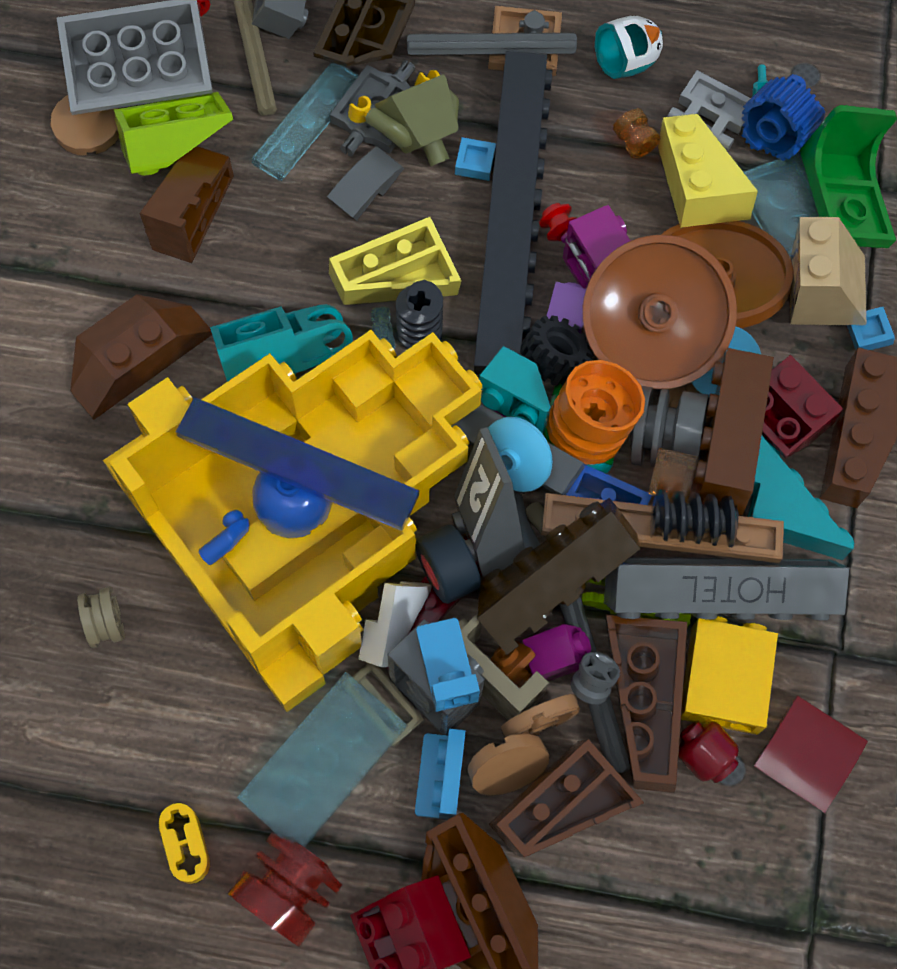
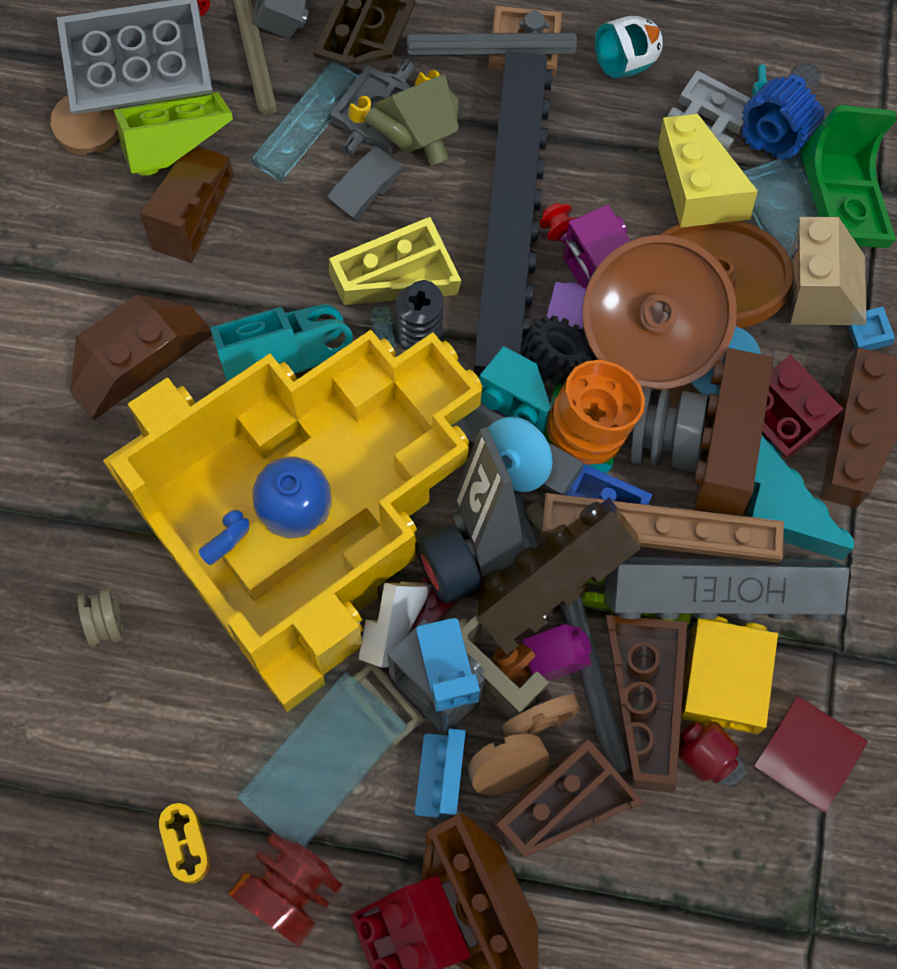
clear blue tile [176,397,419,531] -> none
dark azure plate [455,137,496,181] -> none
dark grey wheel [570,652,620,705] -> none
clear orange wheel [613,108,661,159] -> none
clear orange brick [648,448,698,502] -> none
black piece [650,489,739,548] -> none

